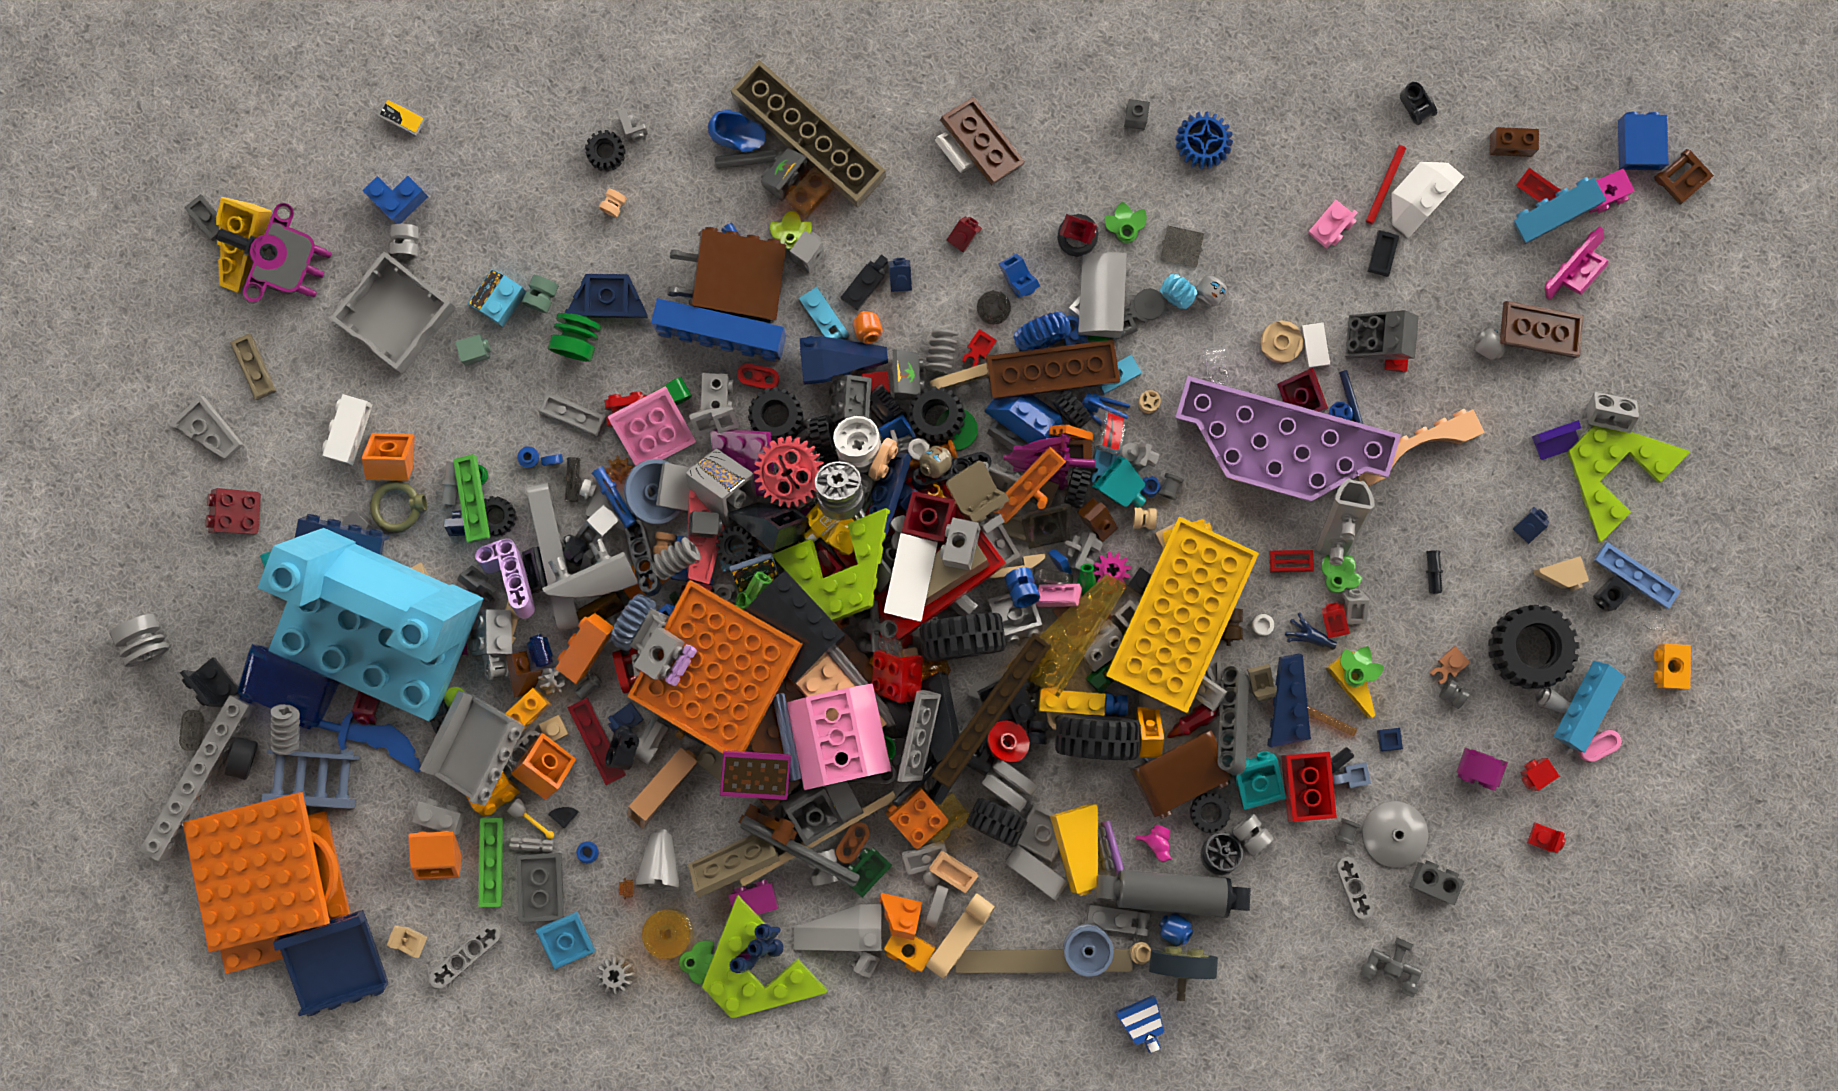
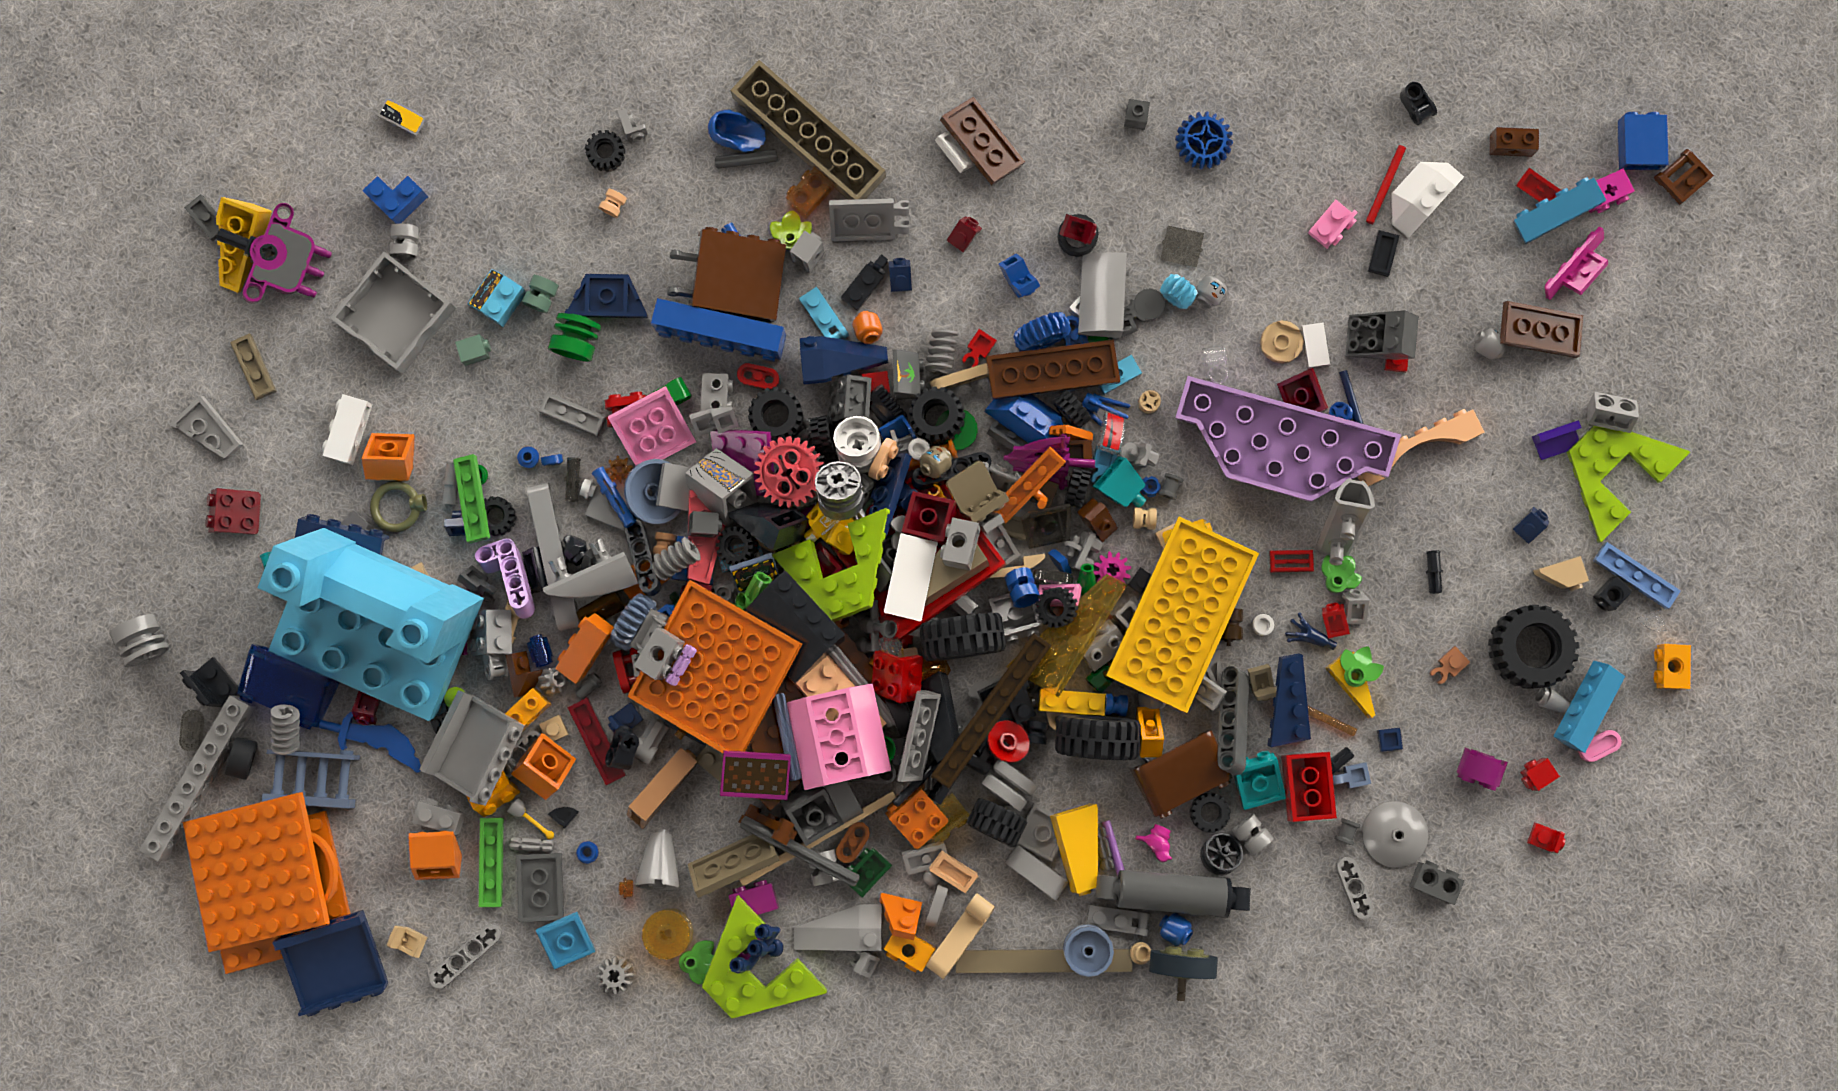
slope [575,505,619,550] -> none
dark grey slope [761,148,809,201] -> none
clear smoke gear [977,290,1011,324] -> none
bright green plate [1104,202,1147,243] -> none
torso [1115,995,1165,1053] -> none
dark red animal [1167,704,1220,738] -> none
dark grey piece [1360,937,1423,998] -> none
dark grey wheel [1439,679,1470,709] -> none
none -> light grey tile [829,198,910,241]
none -> black tyre [1035,587,1078,628]

